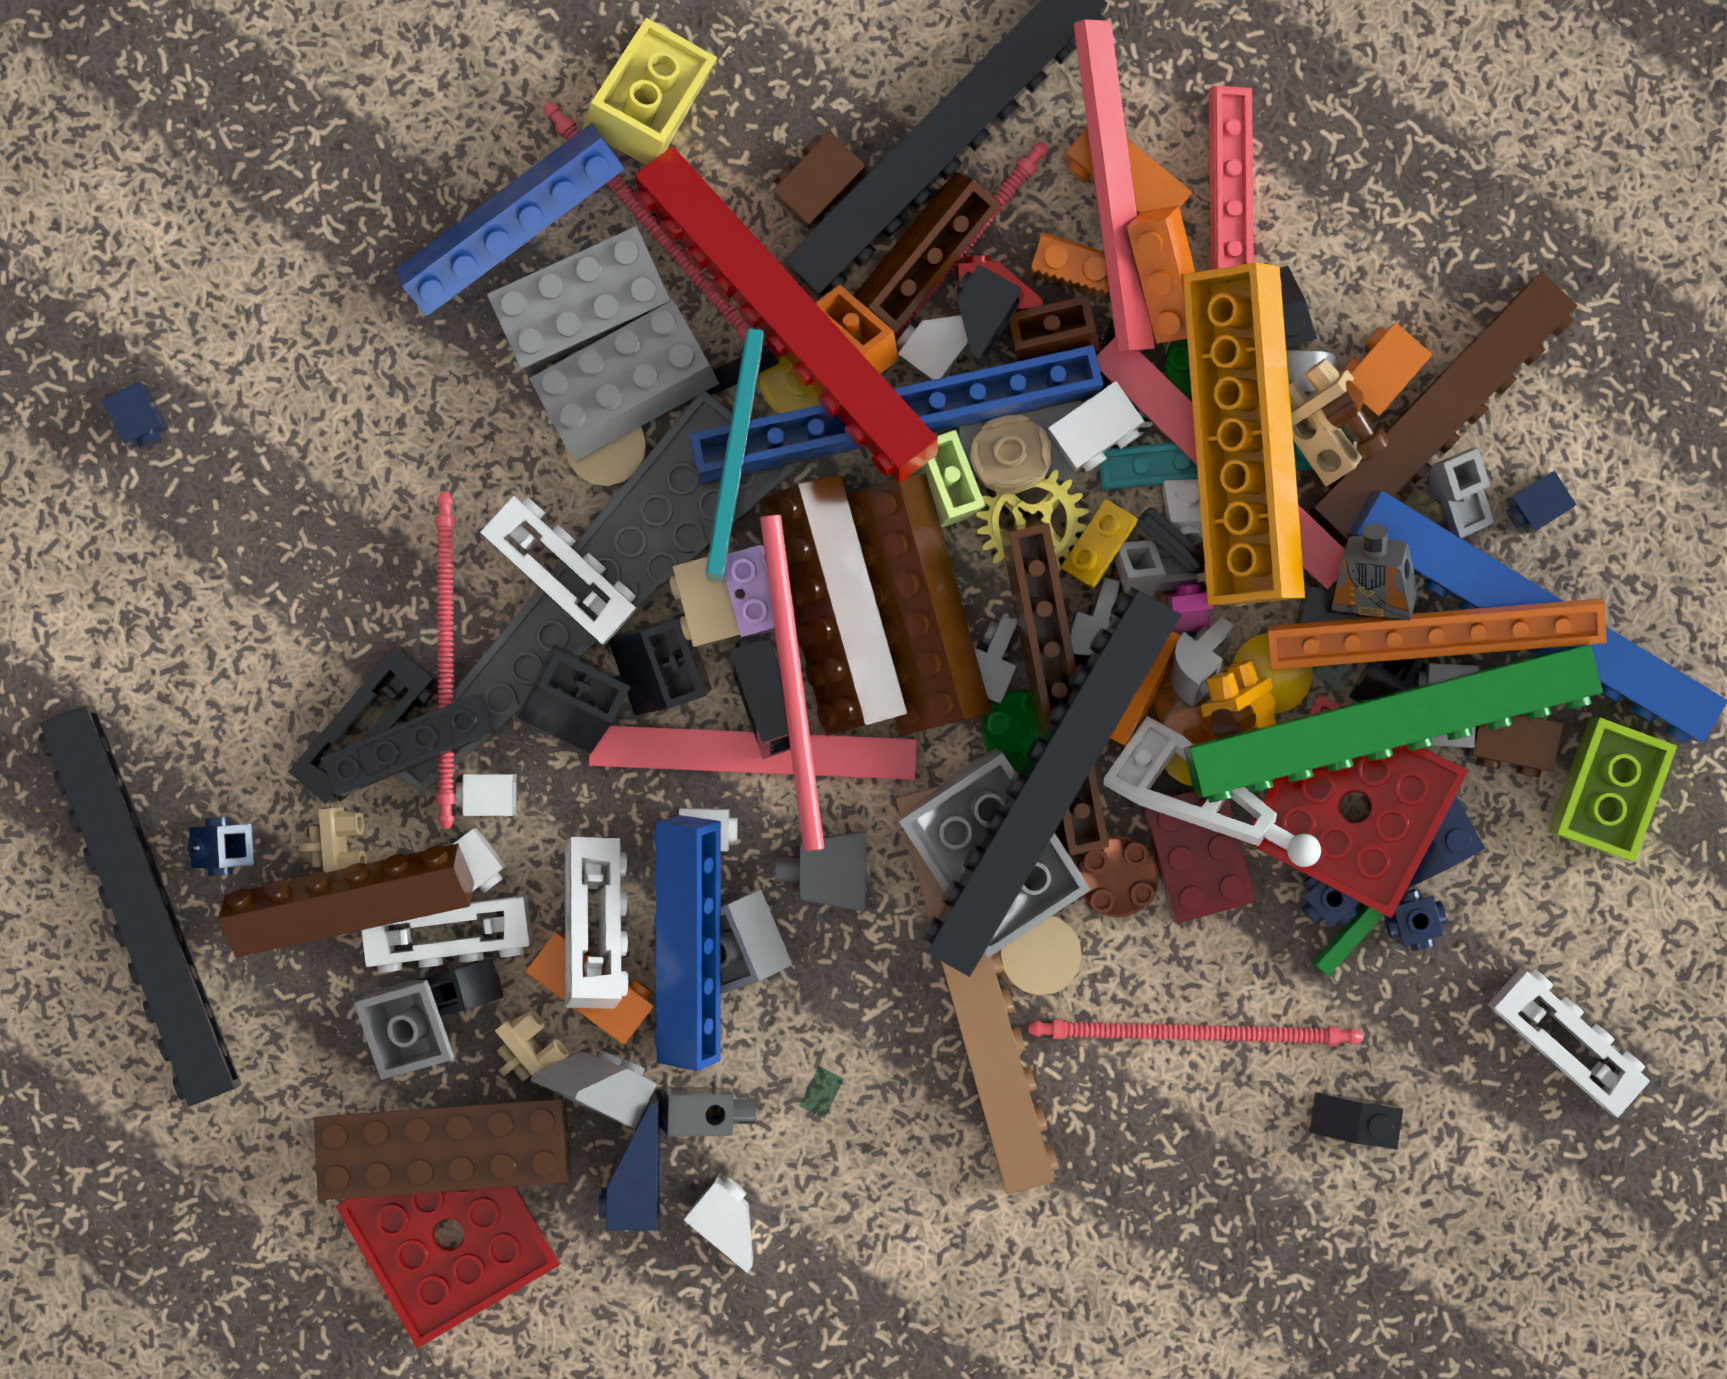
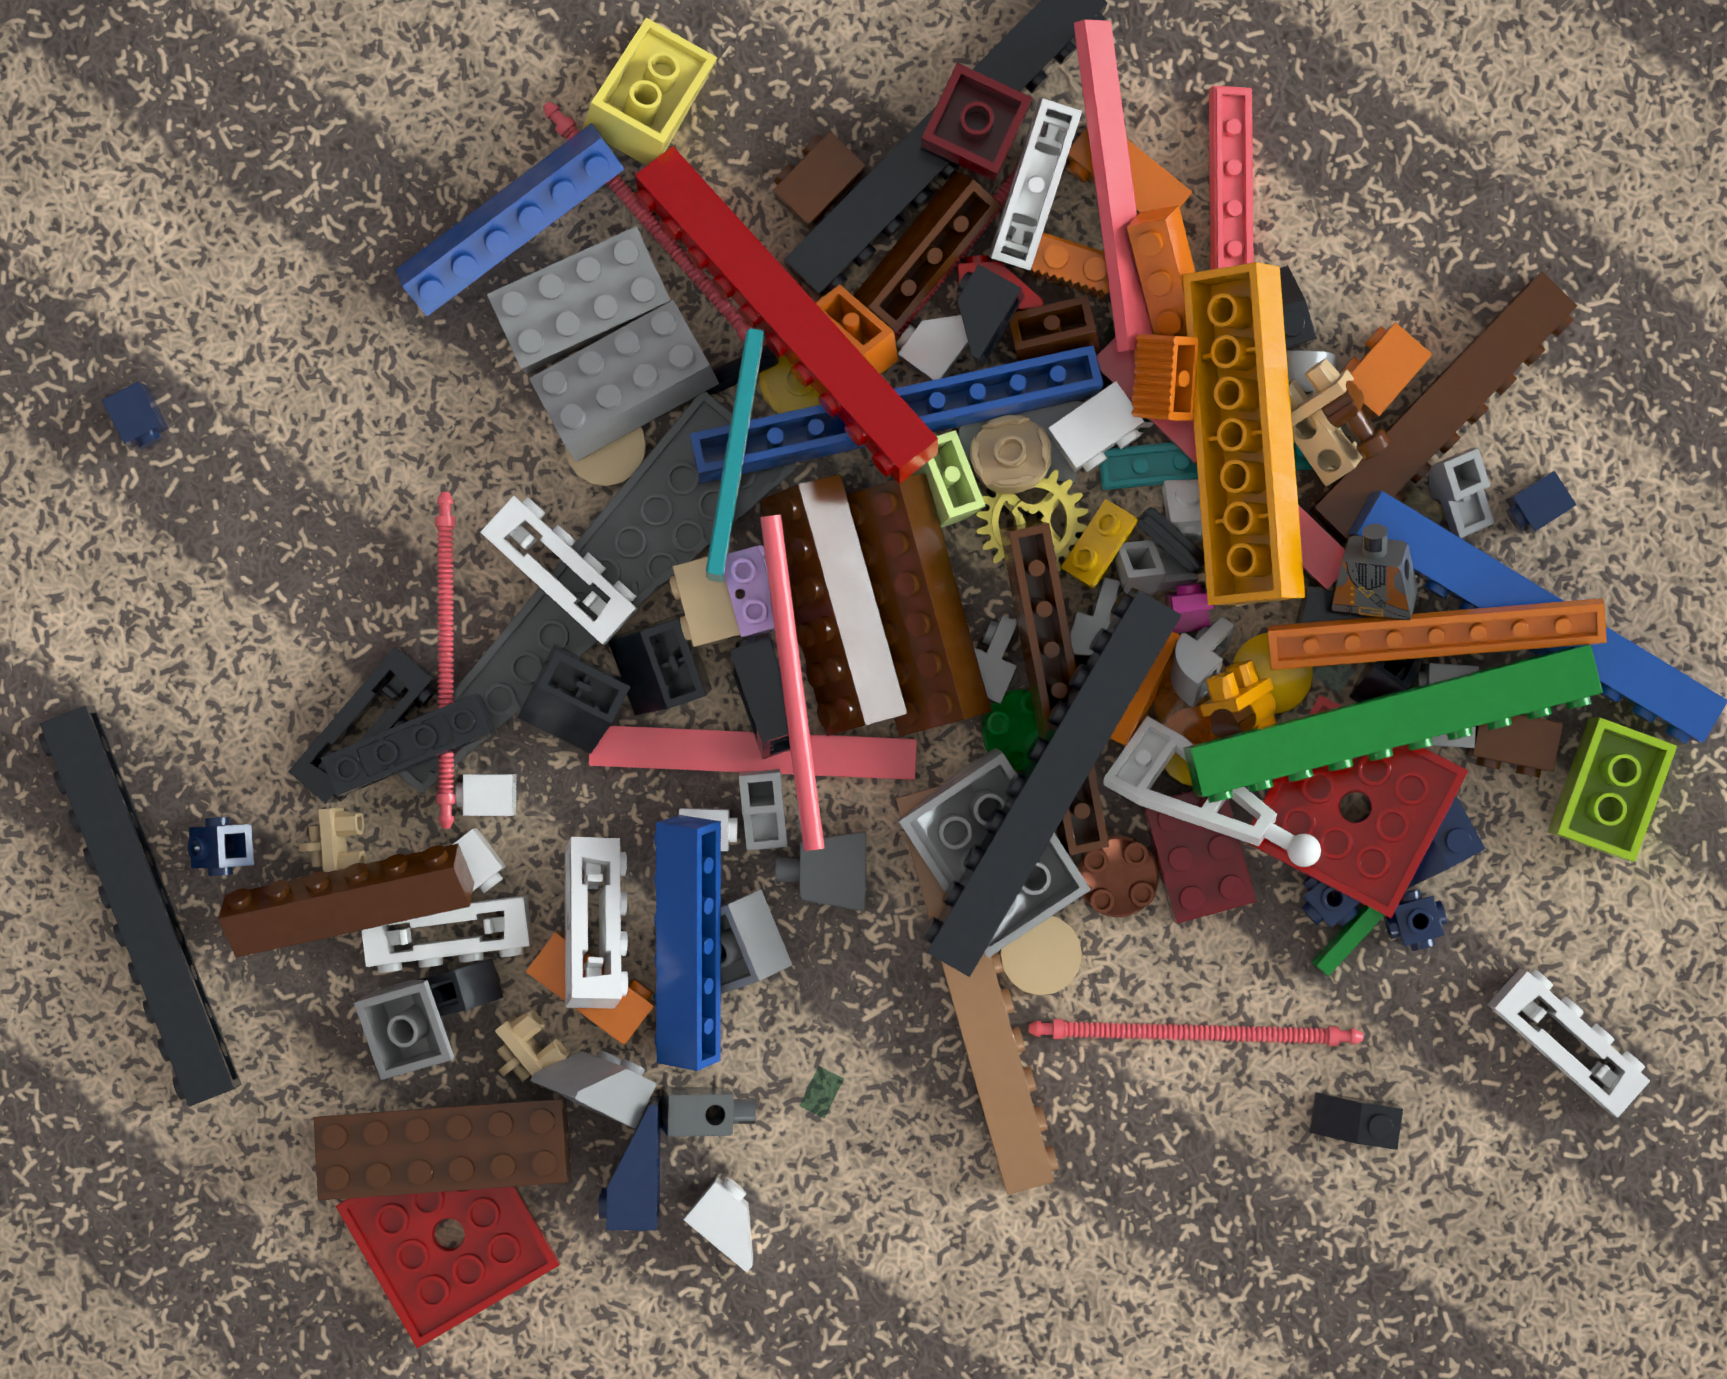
none -> light grey brick [739,769,787,850]
none -> dark red brick [920,63,1032,181]
none -> white brick [989,98,1082,270]
none -> orange brick [1131,334,1198,421]

